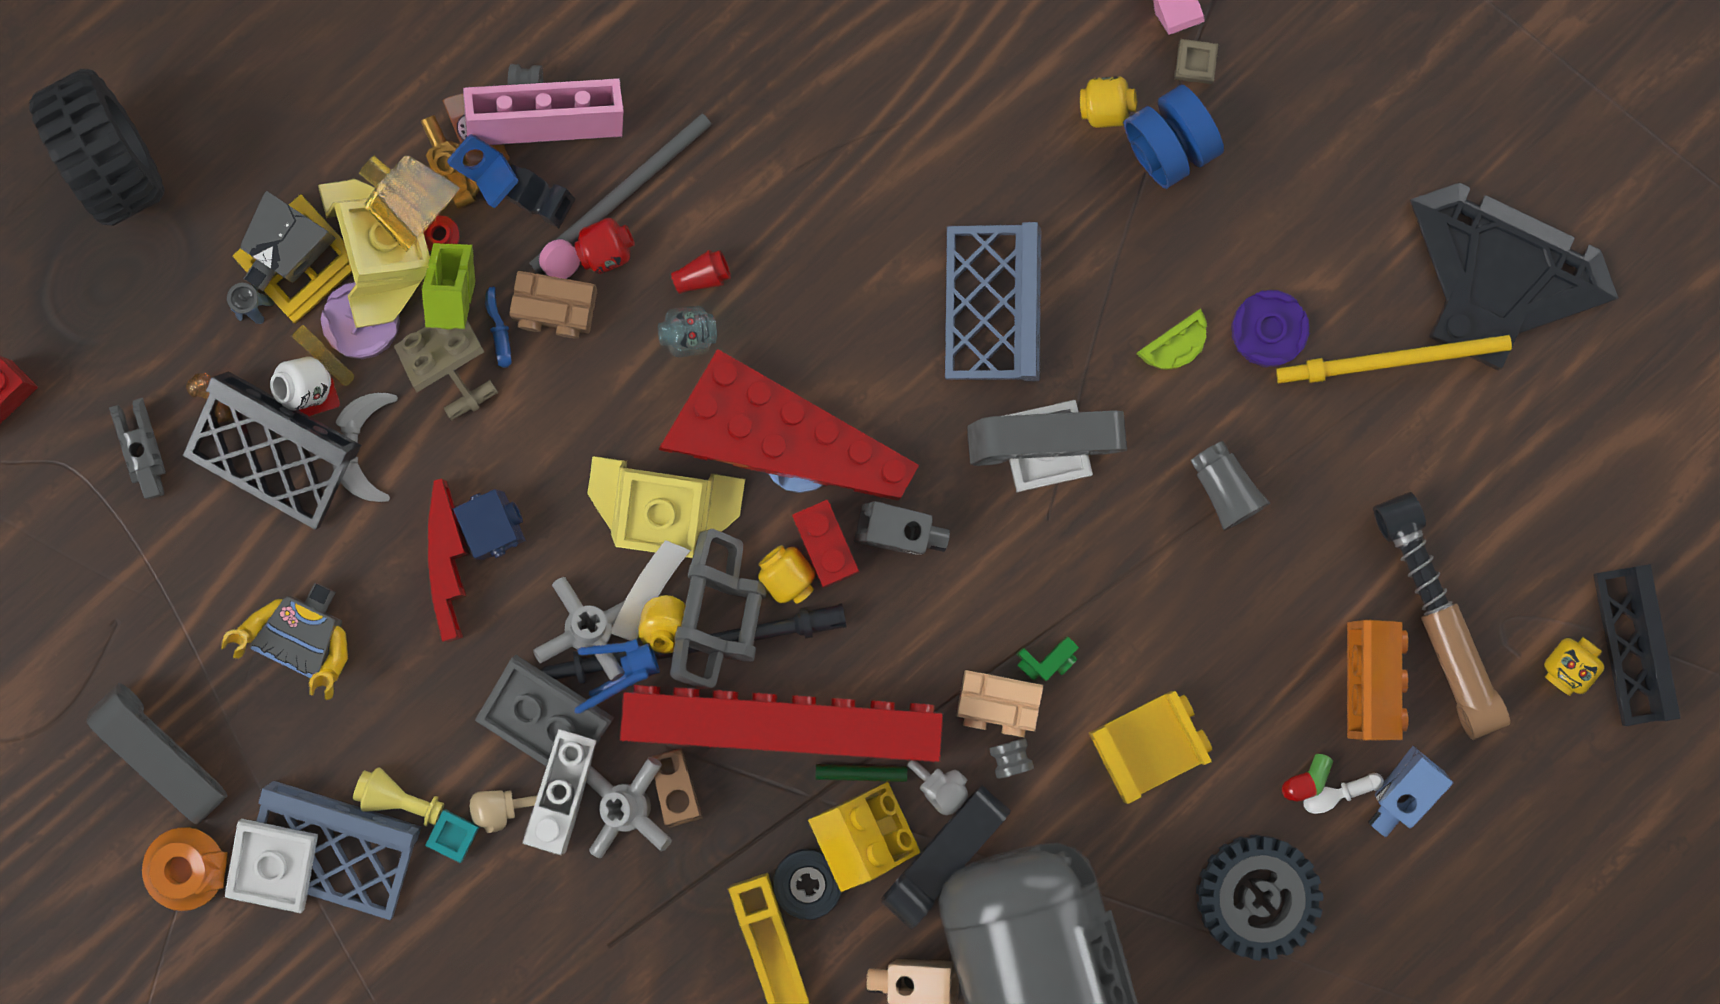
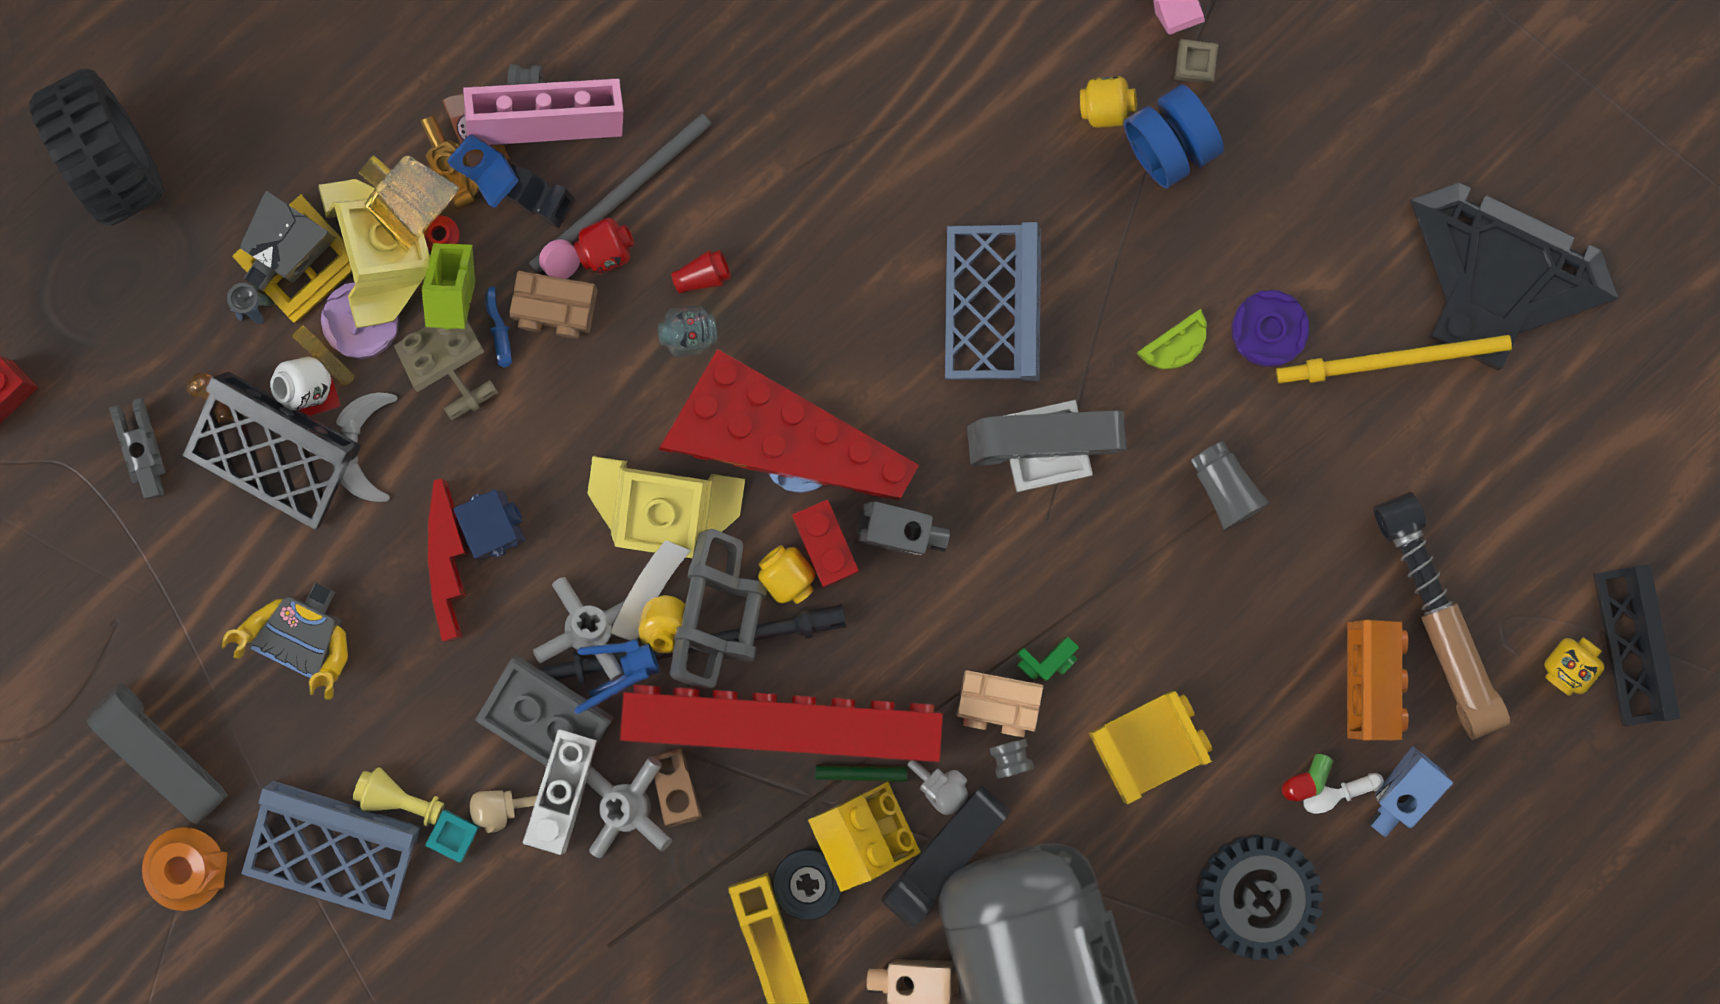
white tile [225,819,318,913] -> none

